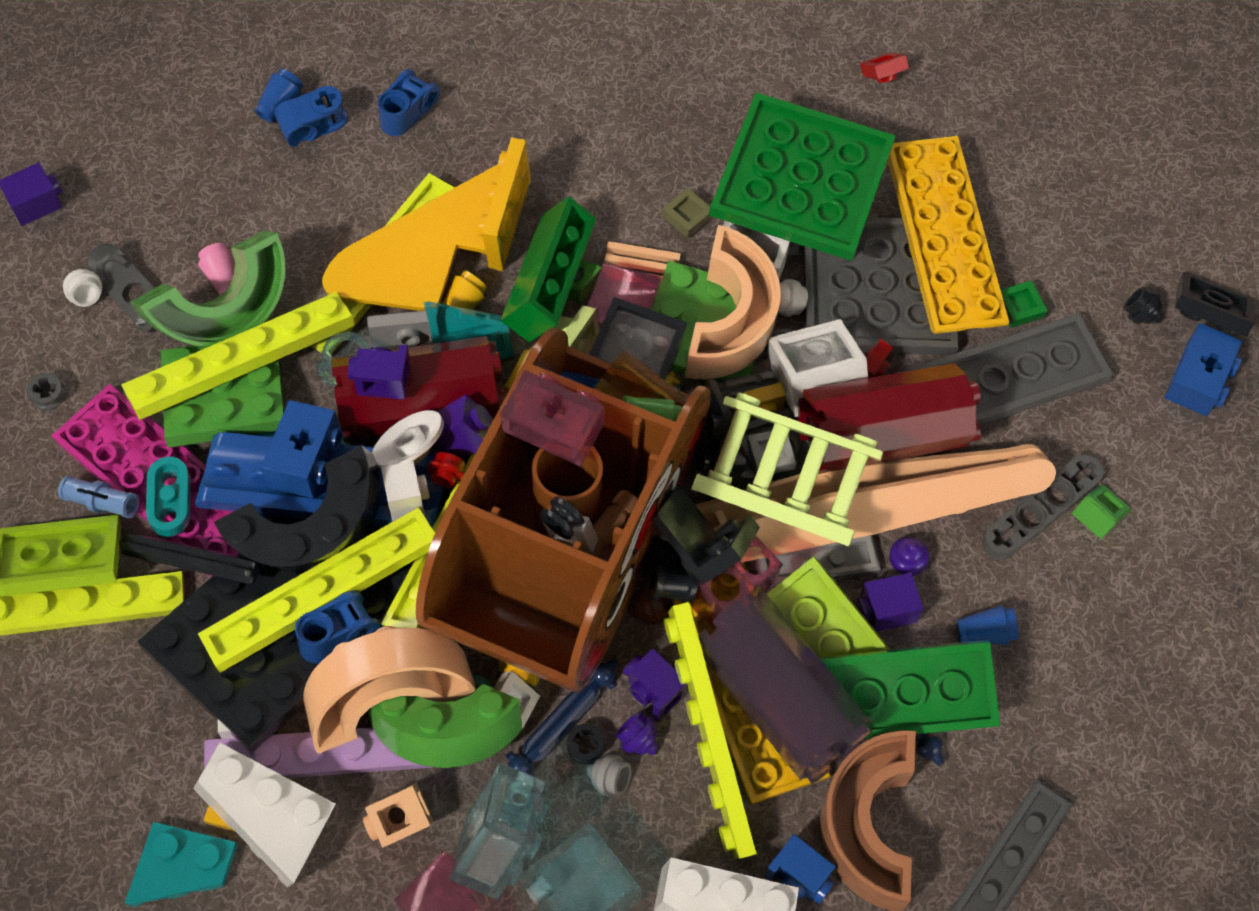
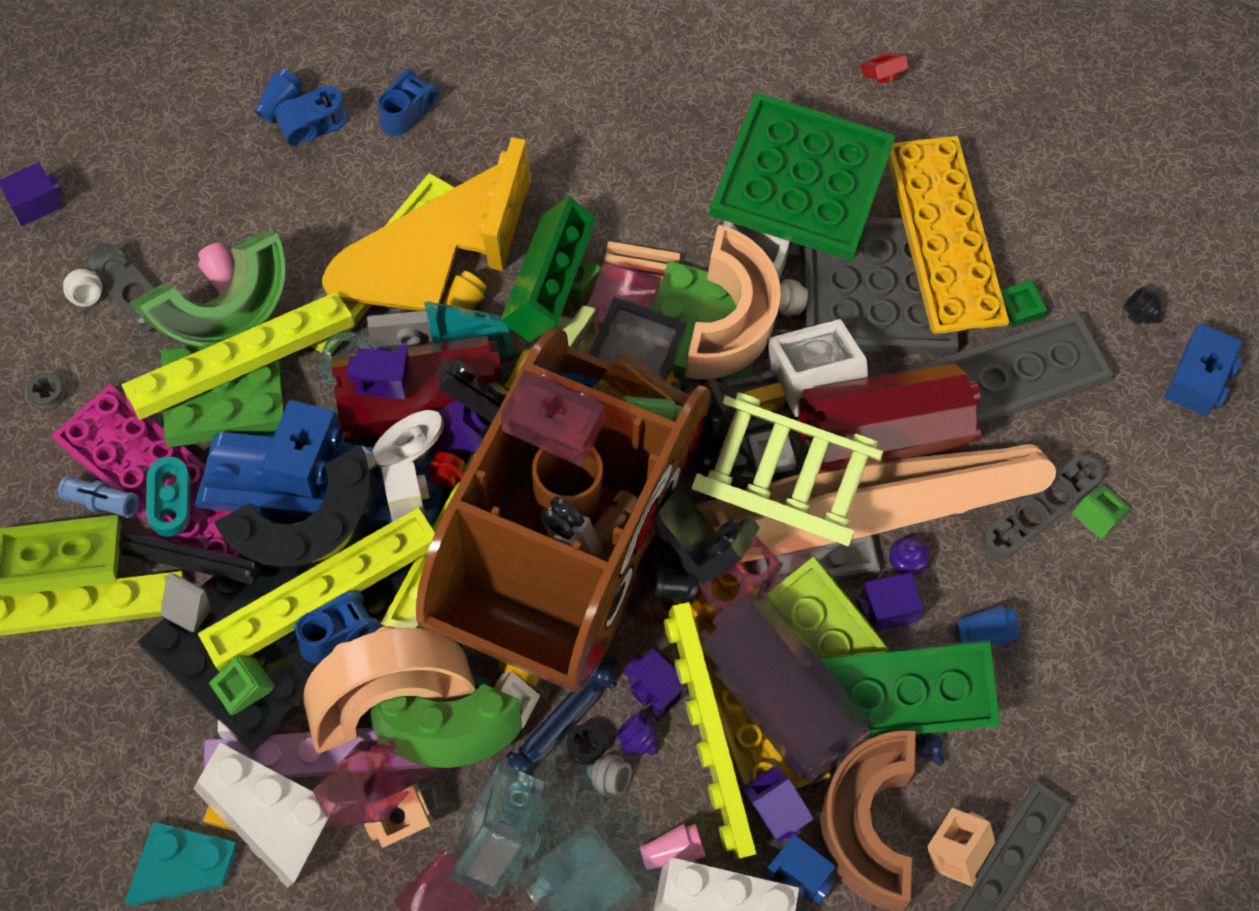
olive plate [662,187,713,239] -> none
red plate [865,339,893,378] -> none
black plate [1175,272,1254,336] -> none
none -> light grey slope [161,573,212,632]
none -> bright green slope [209,654,275,715]
none -> clear pink piece [313,738,409,827]
none -> black plate [436,357,508,422]
none -> bright pink cone [640,823,706,871]
none -> dark purple brick [742,764,814,843]
none -> light nougat brick [927,808,996,887]

